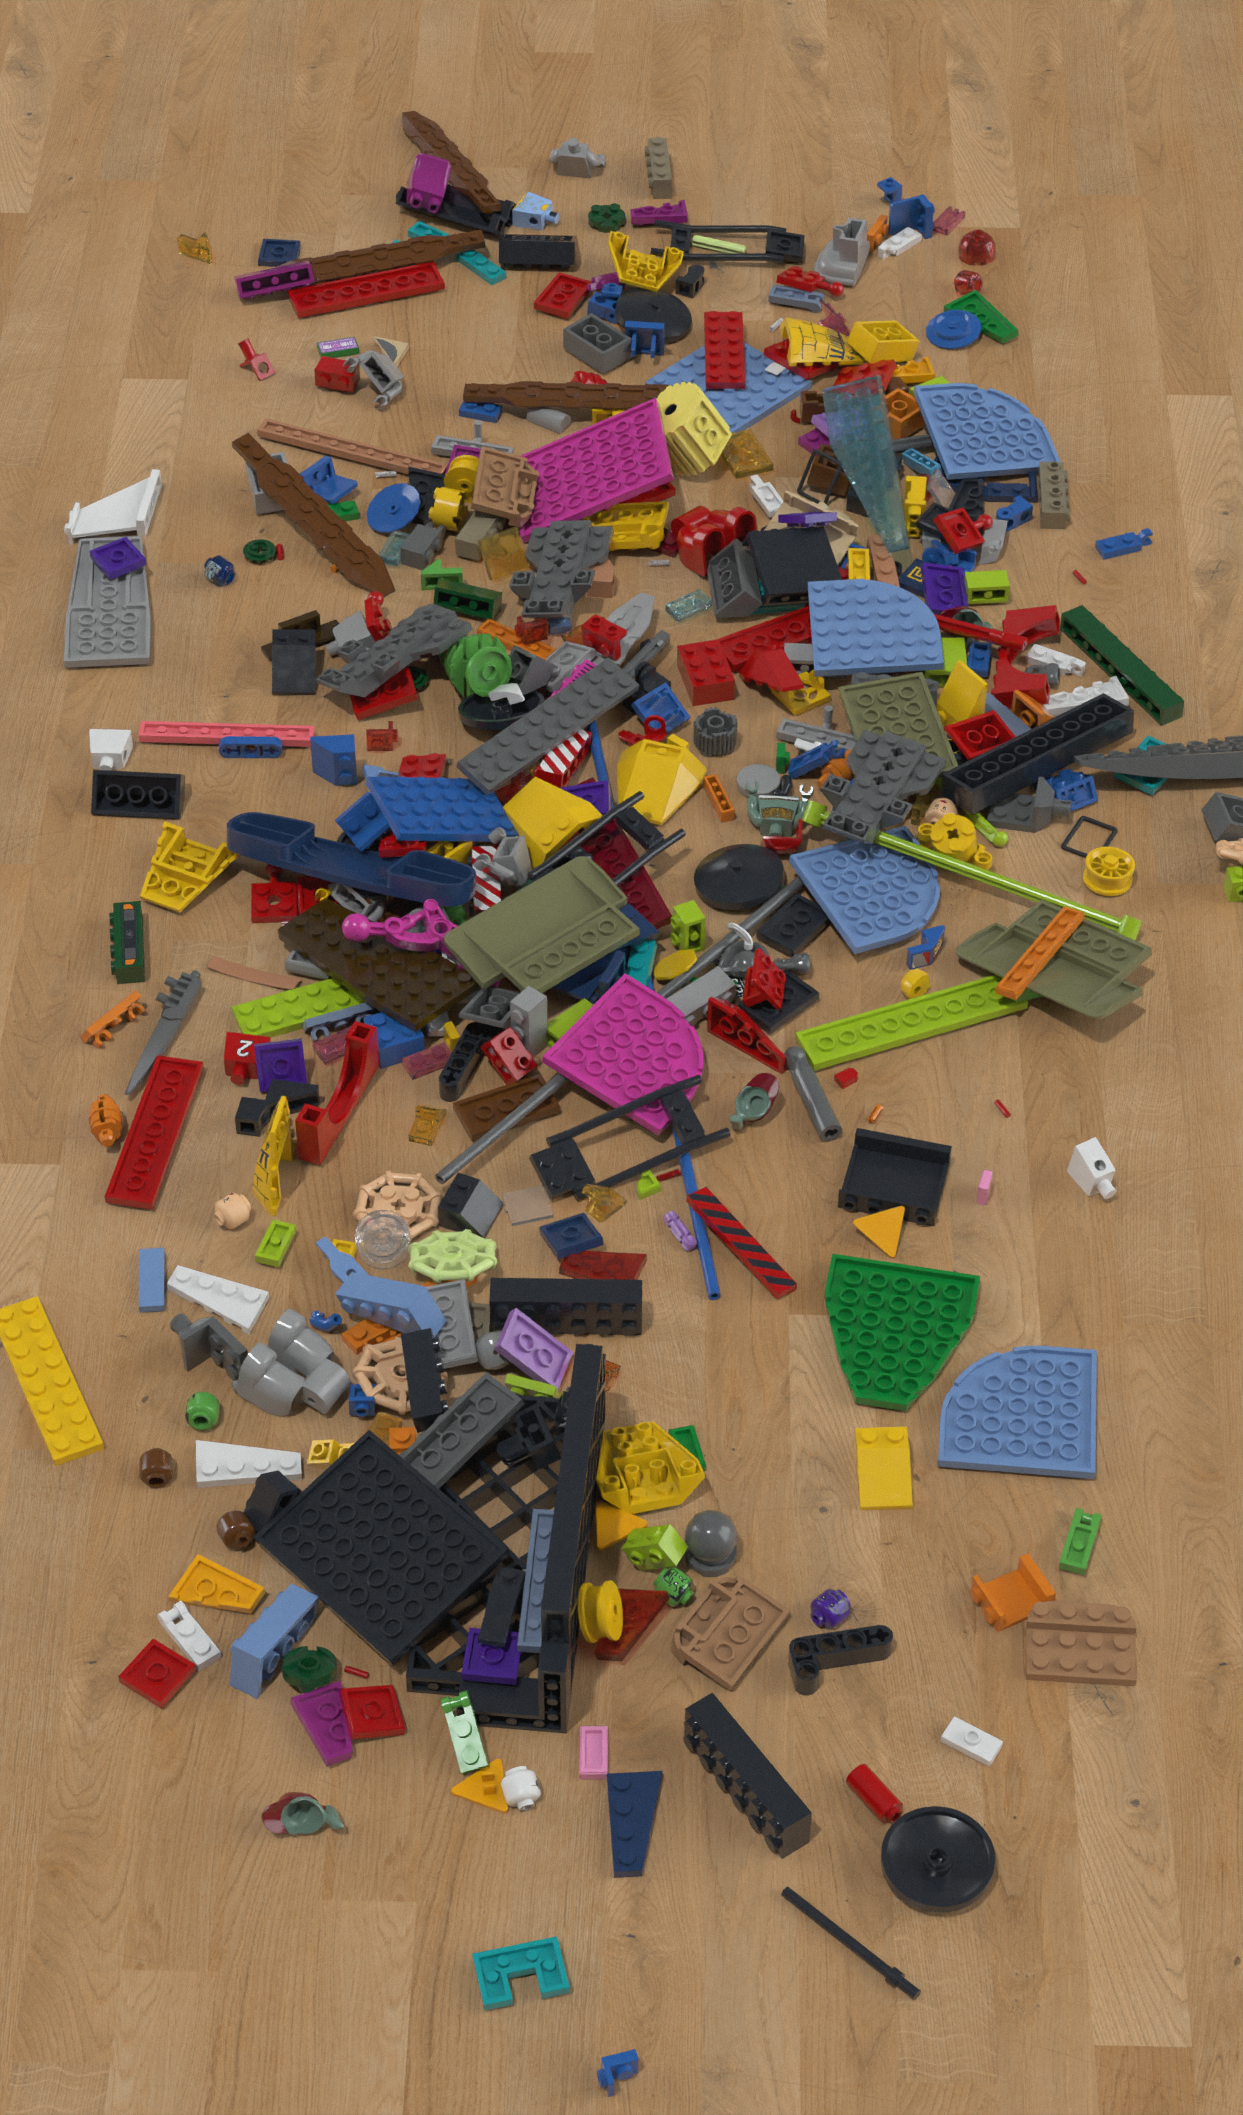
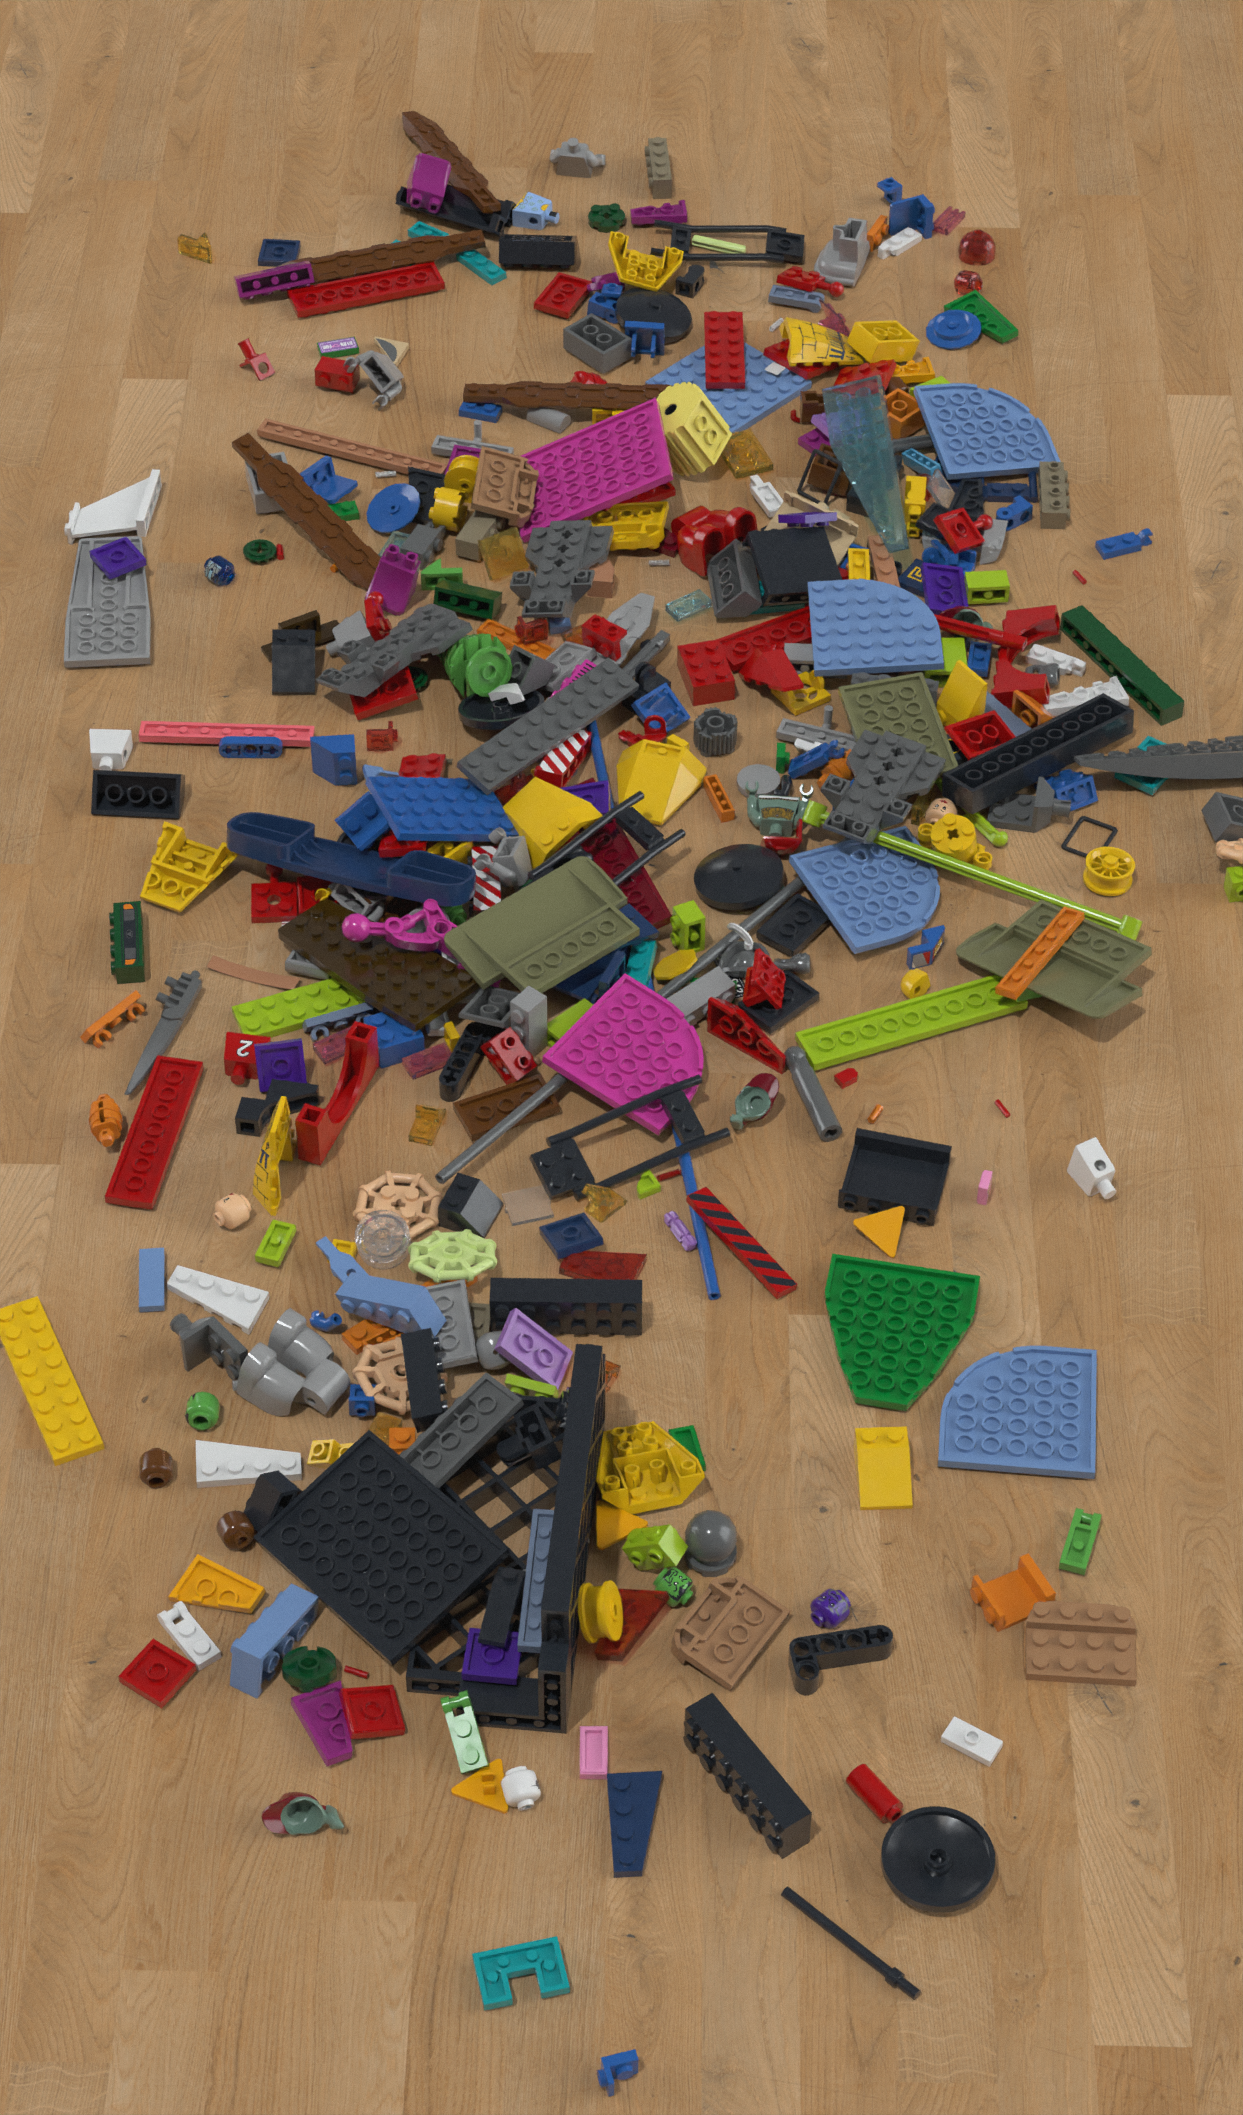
none -> magenta hips [365,544,421,616]

